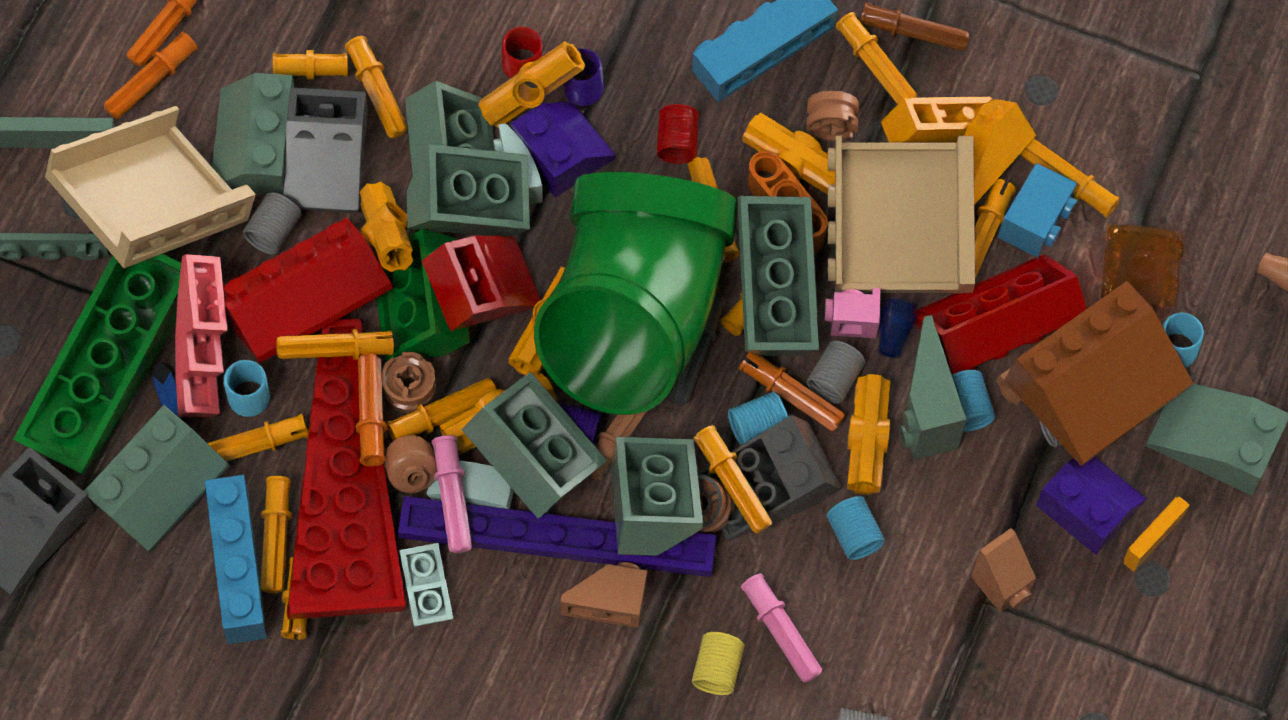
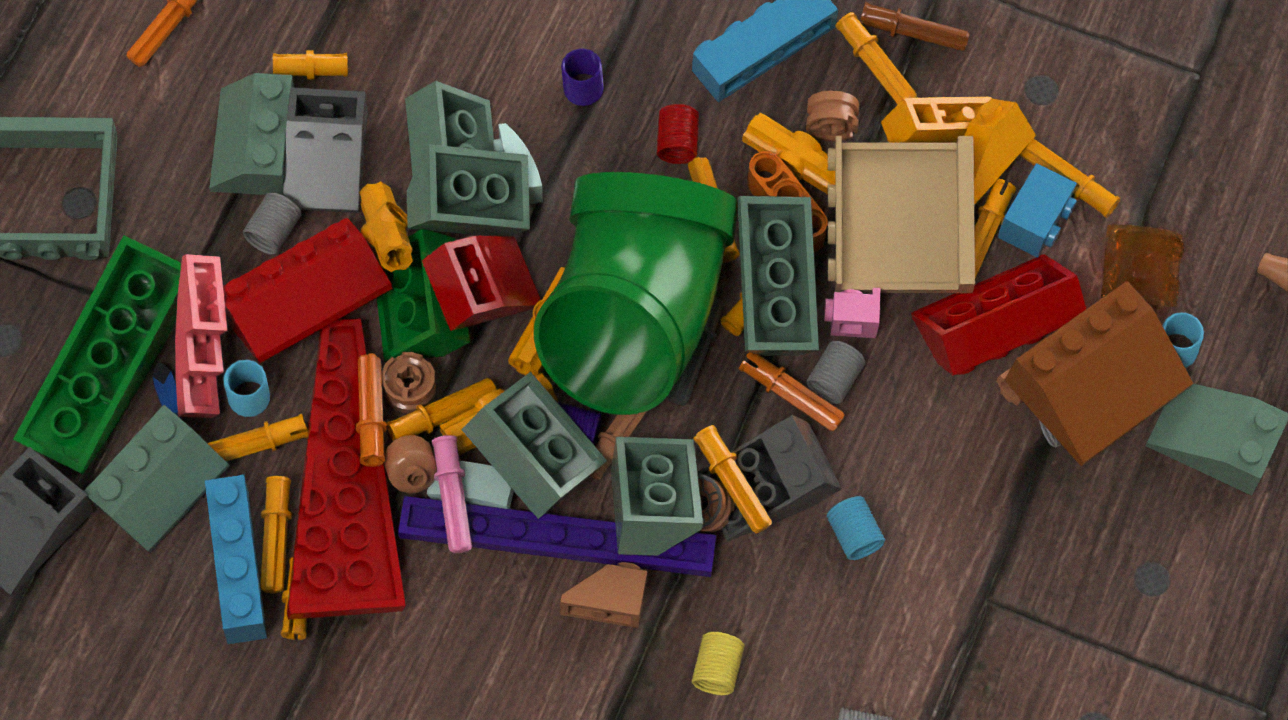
tan panel [45,106,256,268] -> none
orange axle [104,31,198,119] -> none
light orange axle [276,329,394,360] -> none
light orange axle [345,36,408,139] -> none
light aqua slope [399,543,453,627] -> none
light orange piece [478,41,585,128] -> none
red piece [502,26,543,79] -> none
dark purple slope [511,101,616,198] -> none
medium azure piece [728,391,788,445] -> none
bright pink axle [741,573,822,682] -> none
light orange piece [847,374,890,495] -> none
clear blue cone [878,299,918,358] -> none
sand green slope [899,315,966,460] -> none
medium azure piece [952,370,996,432] -> none
nougat slope [971,528,1036,613] -> none
dark purple slope [1036,457,1146,555] -> none
light orange tile [1123,496,1189,572] -> none

